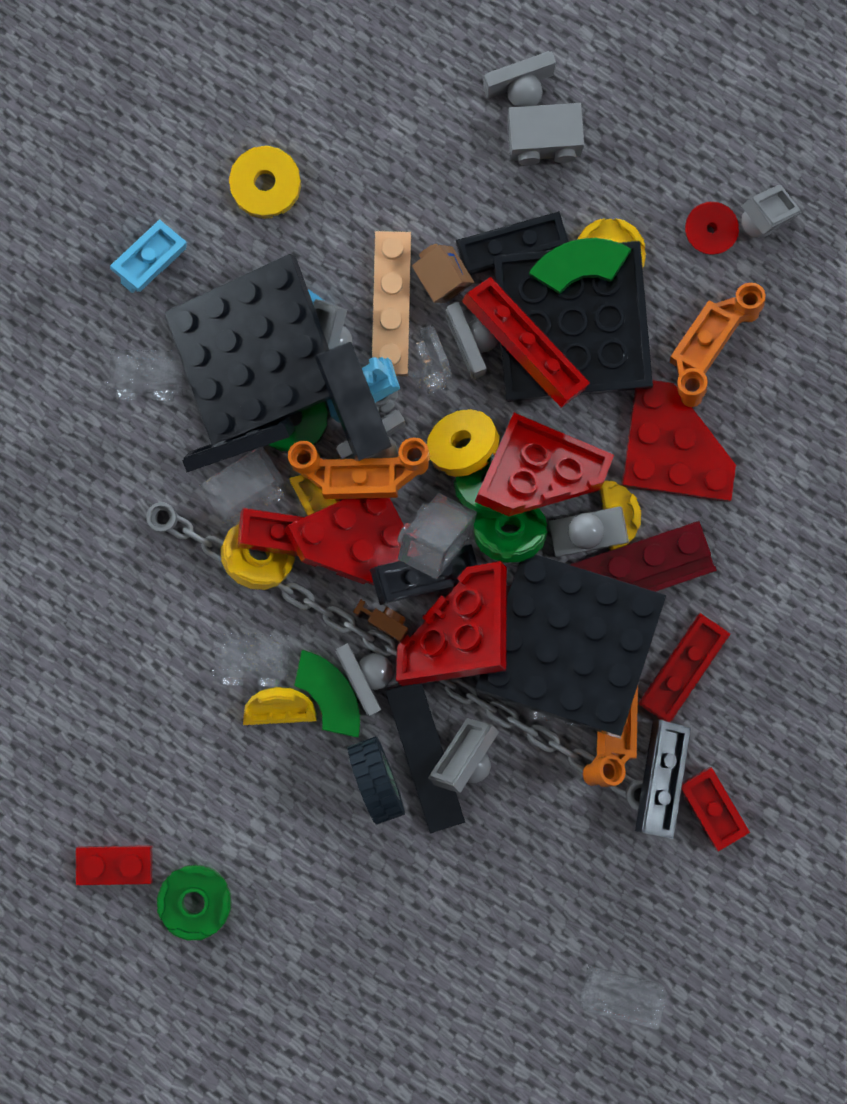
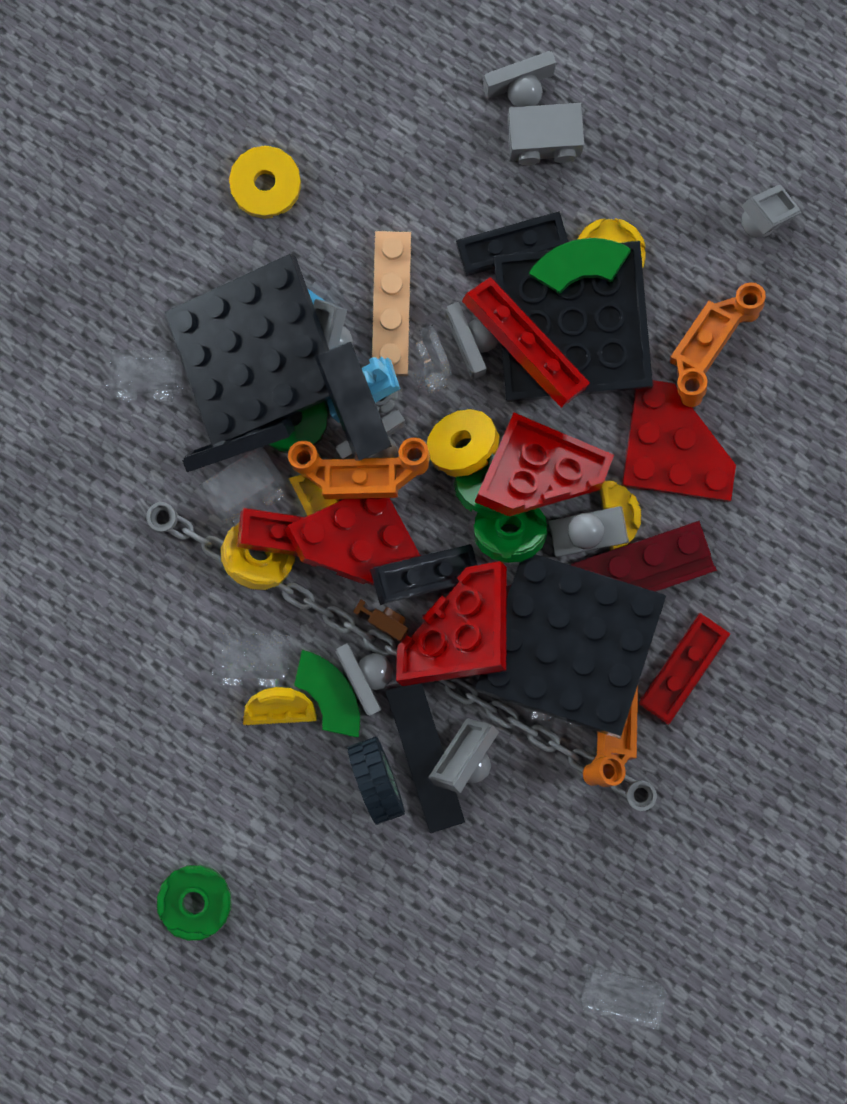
red plate [76,845,152,885] -> none
medium azure plate [110,219,187,293] -> none
clear brick [397,493,477,579] -> none
medium nougat brick [411,244,475,303] -> none
tile [635,720,691,839] -> none
red plate [681,767,750,852] -> none
red piece [685,202,739,255] -> none

